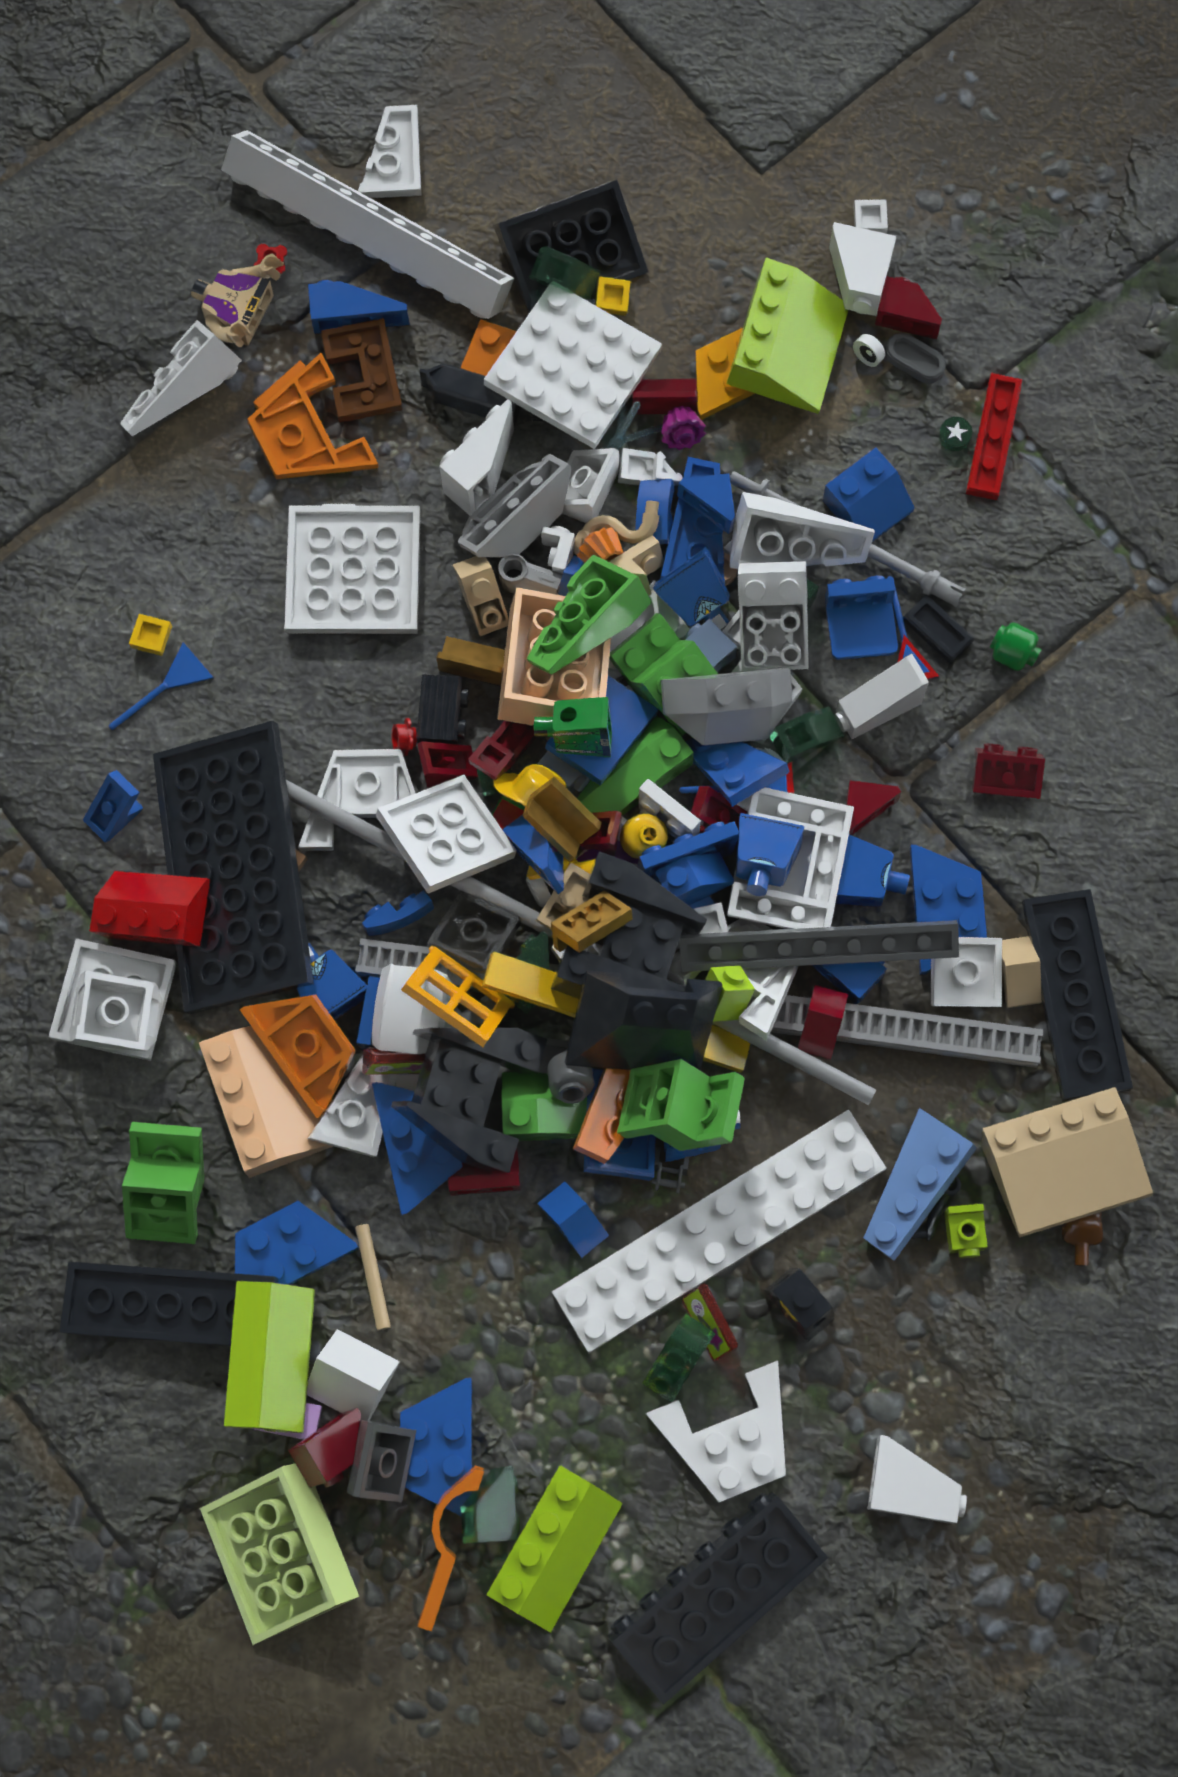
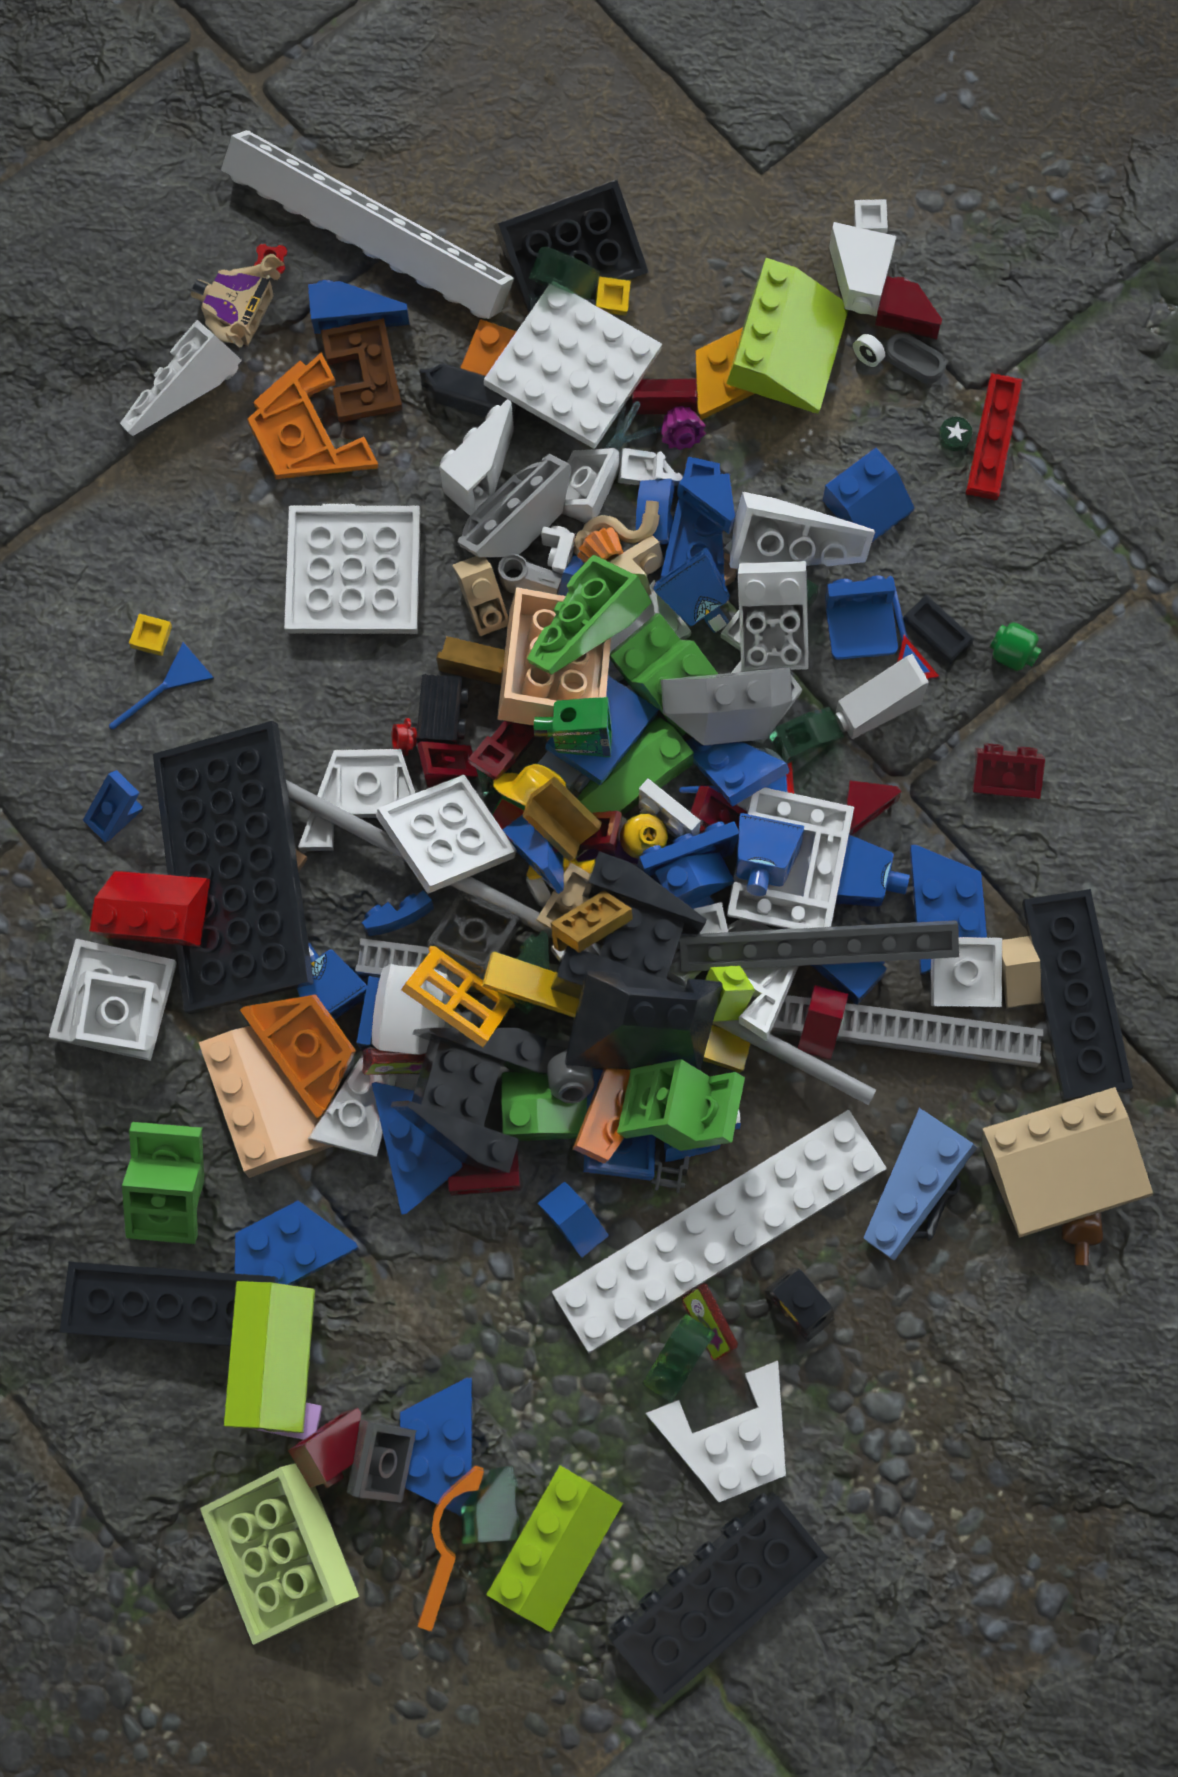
white slope [307,1329,400,1423] -> none
tan bar [355,1224,391,1330] -> none
white wing [358,105,421,198] -> none
sand blue brick [685,618,737,673] -> none
light grey bar [730,471,966,607] -> none
white slope [867,1435,967,1524] -> none
lime brick [944,1204,988,1258] -> none

